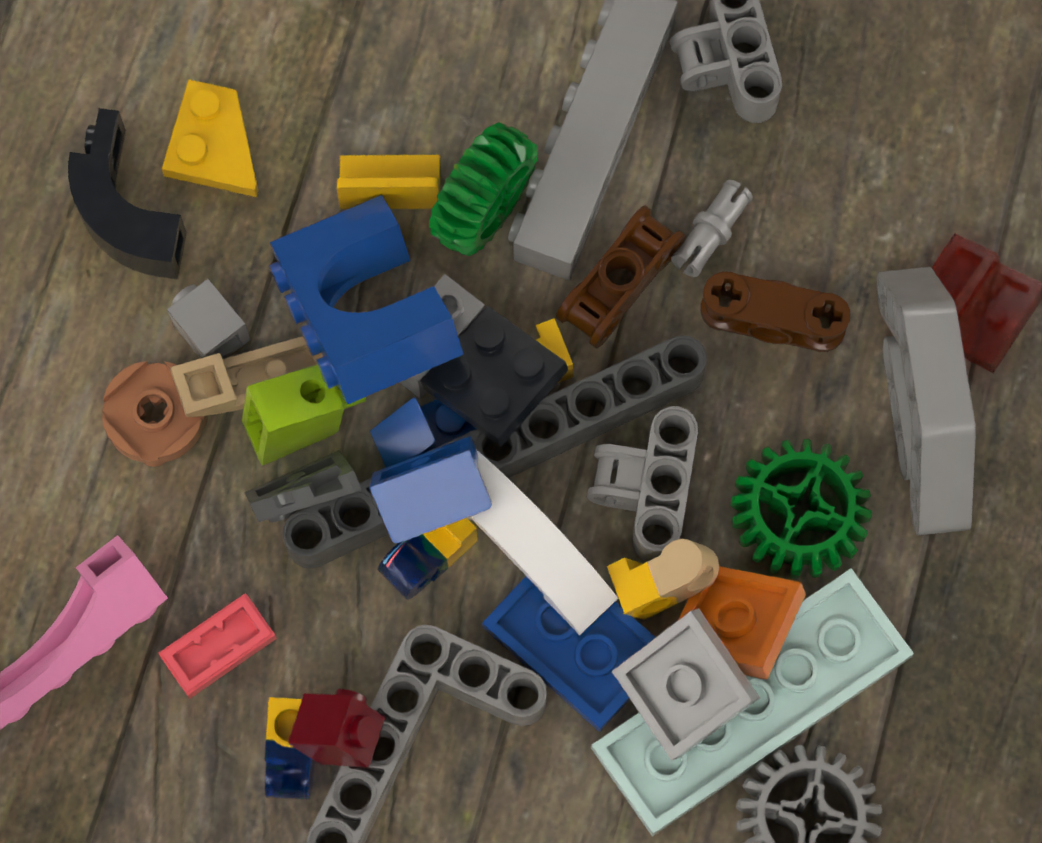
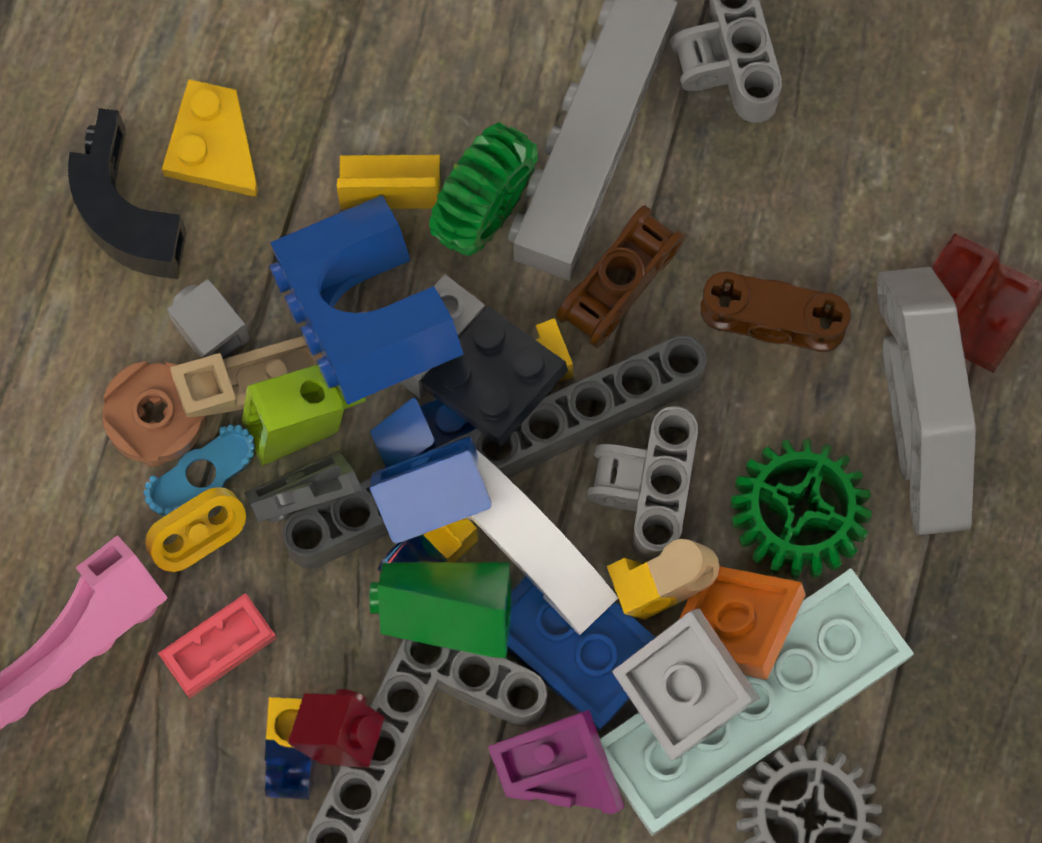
light grey pin [671,180,753,277] -> none
none -> dark azure piece [143,424,255,516]
none -> yellow plate [145,487,246,572]
none -> green slope [369,562,512,658]
none -> magenta wing [488,710,625,814]

